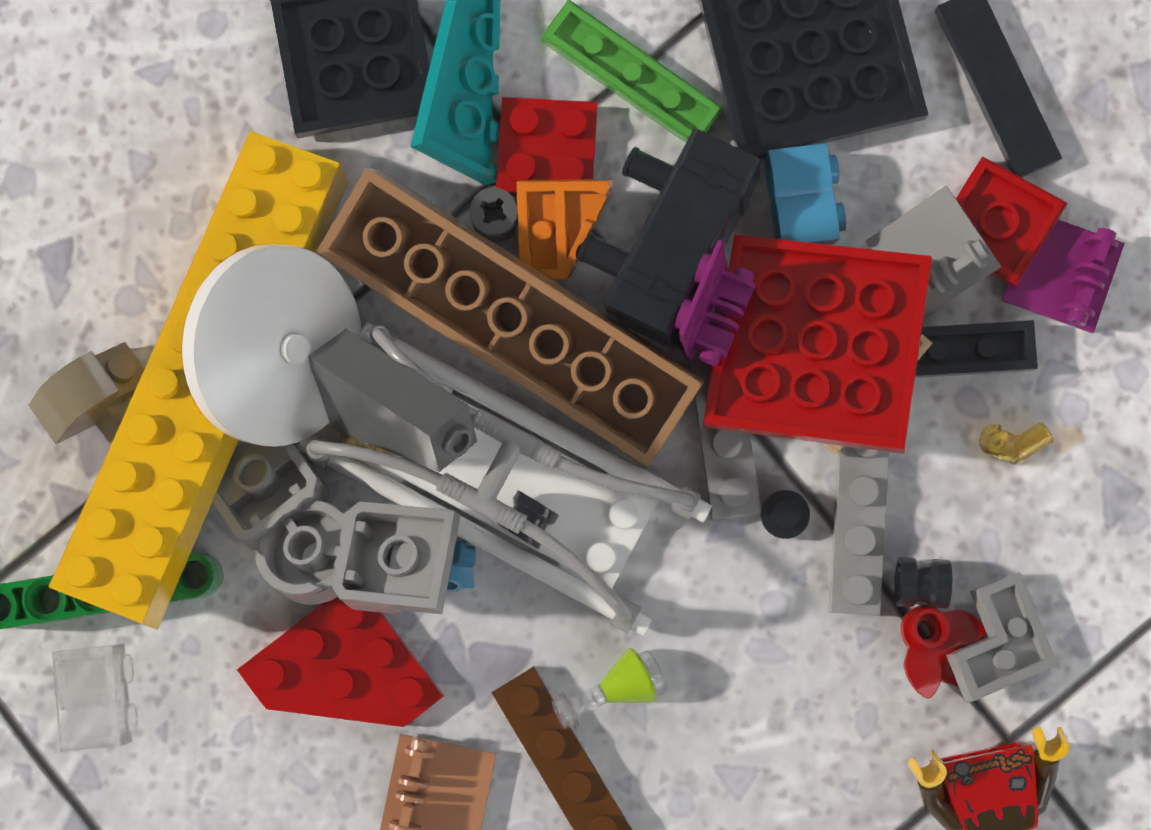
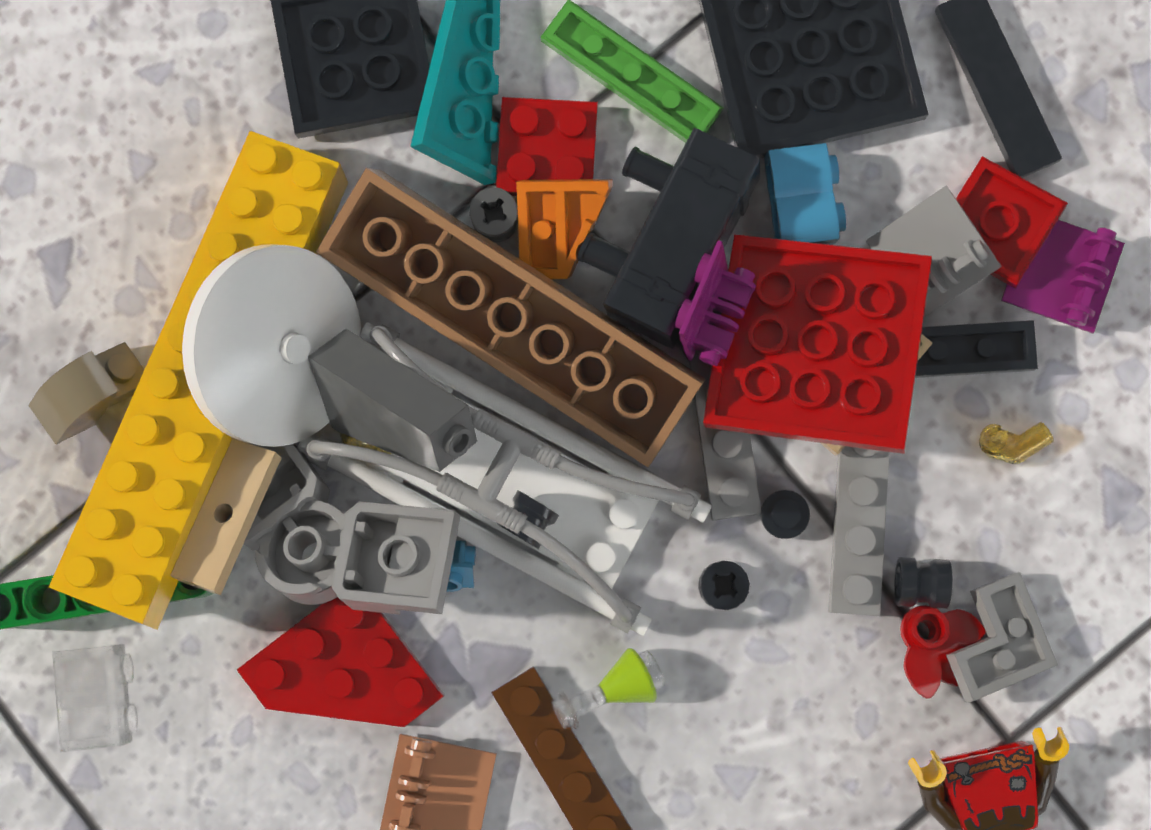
none -> tan tile [170,438,282,595]
none -> black wheel [698,561,750,610]

